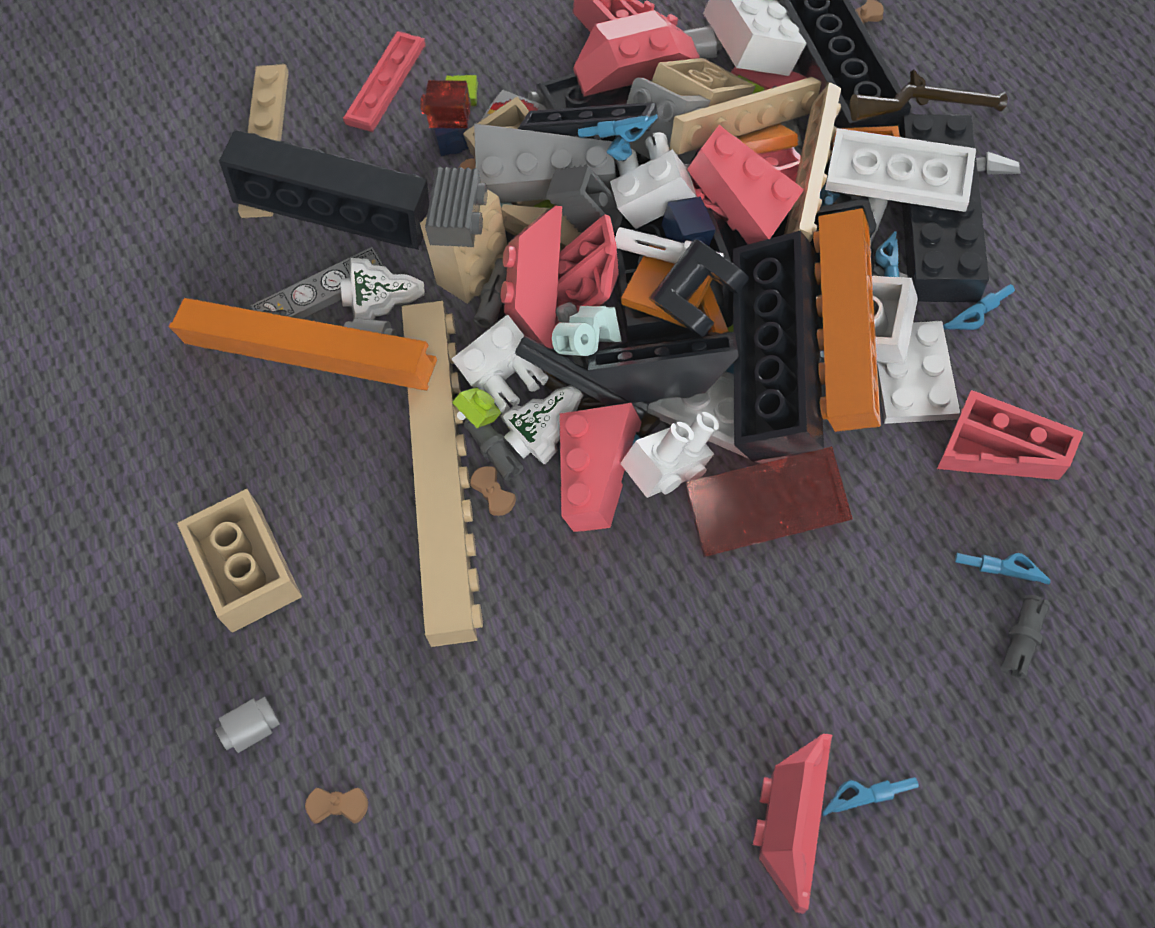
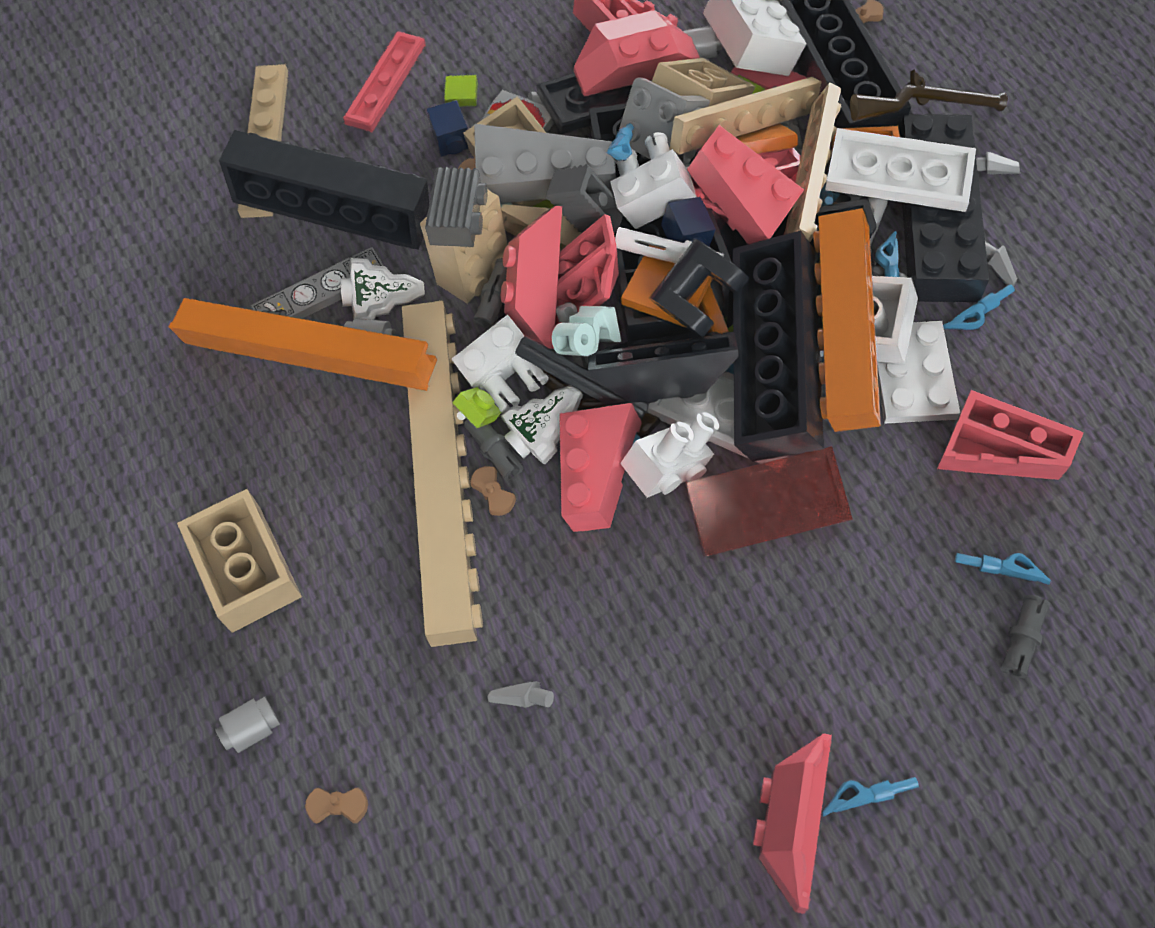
clear red brick [420,80,471,128] -> none
black tile [518,102,658,136] -> none
dark azure hand [578,114,658,142] -> none
none -> light grey bar [487,681,554,708]
none -> light grey bar [985,241,1017,287]

